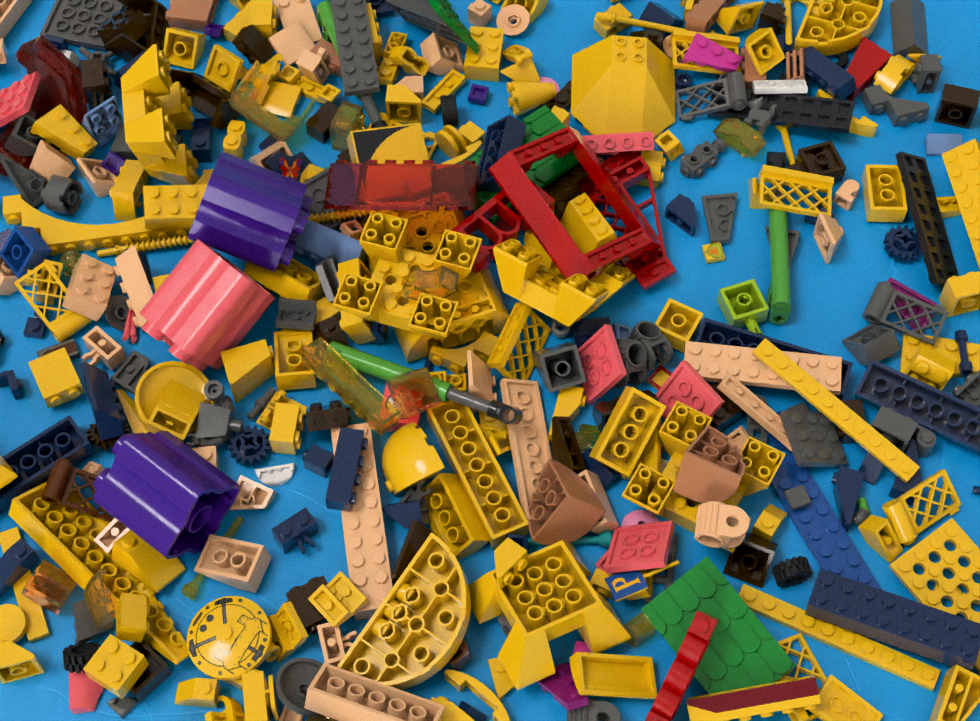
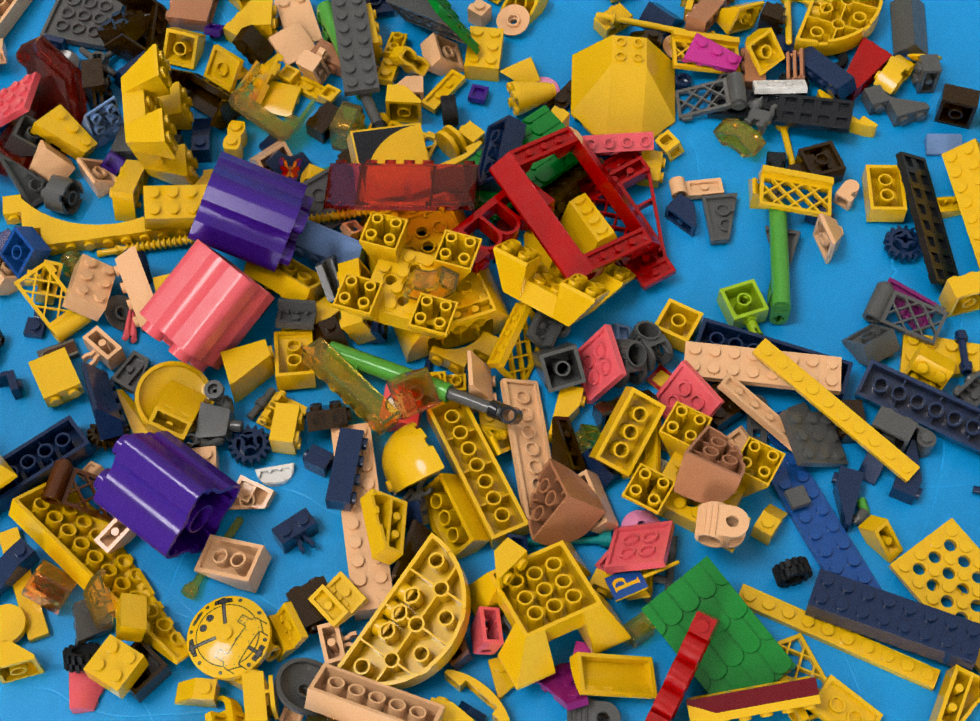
dark grey tile [107,697,138,719] -> none
yellow slope [111,530,186,593] -> none
yellow plate [502,44,533,66] -> none
dark blue brick [570,317,611,349] -> none
dark grey brick [680,137,727,179] -> none
tile [702,242,725,264] -> none
dark brown slope [723,532,778,588] -> none
yellow piece [882,469,962,545] -> none
none -> yellow wedge [360,488,408,565]
none -> coral torso [470,606,504,655]
none -> dark grey bracket [525,310,564,349]
none -> light nougat plate [669,176,724,200]

